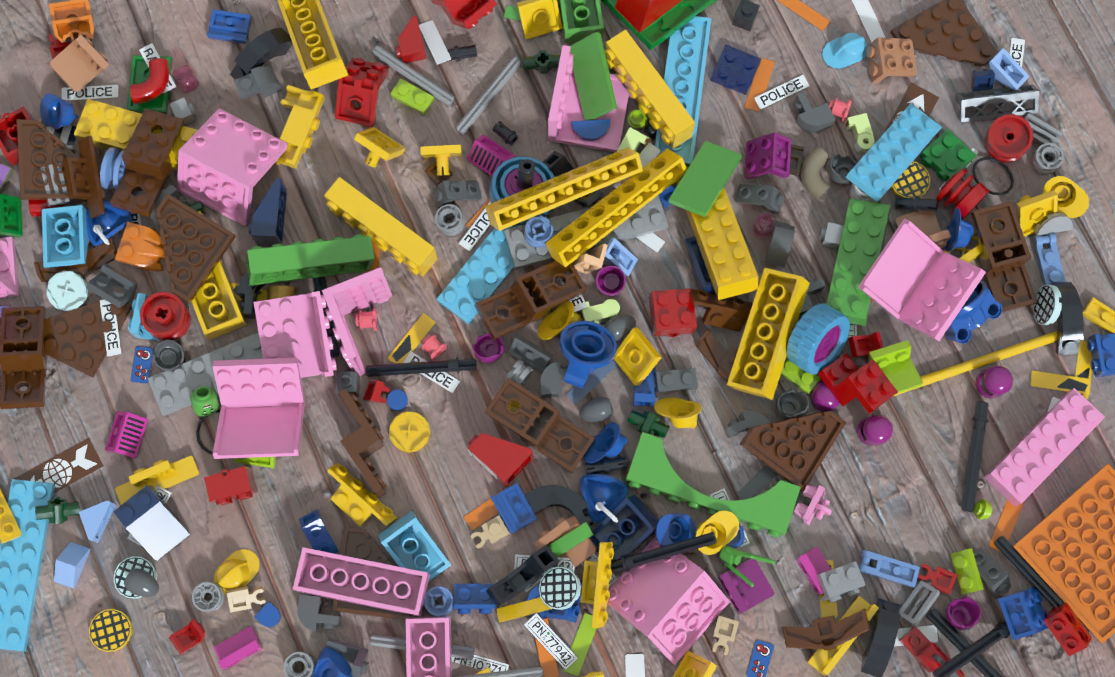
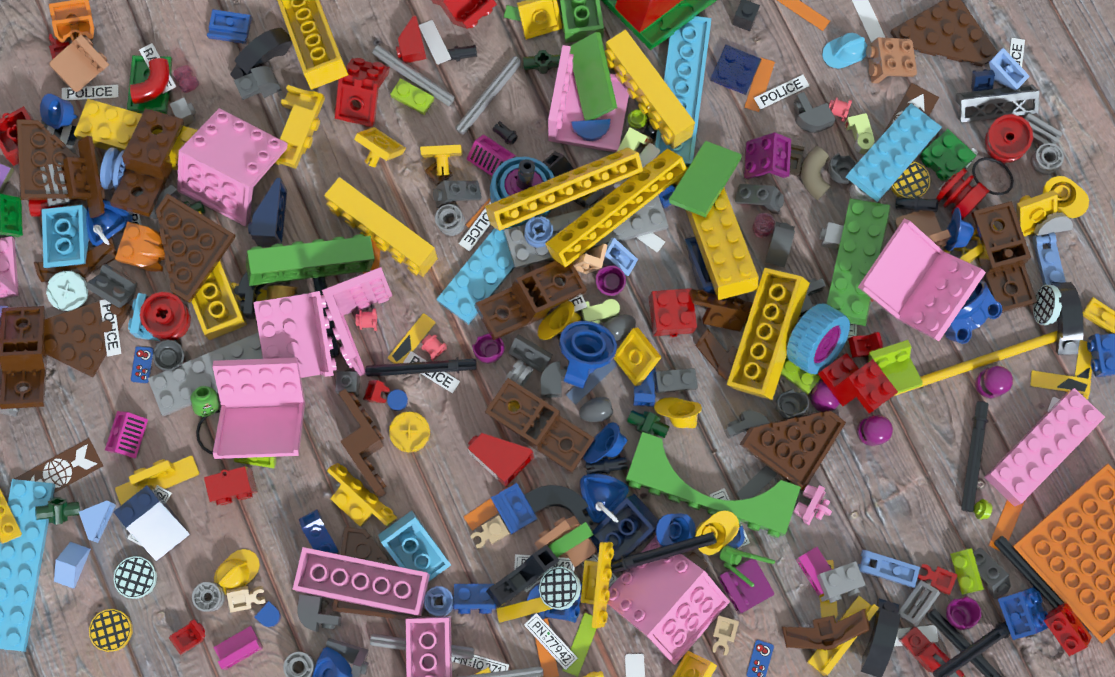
dark grey animal [124,568,159,597] -> none

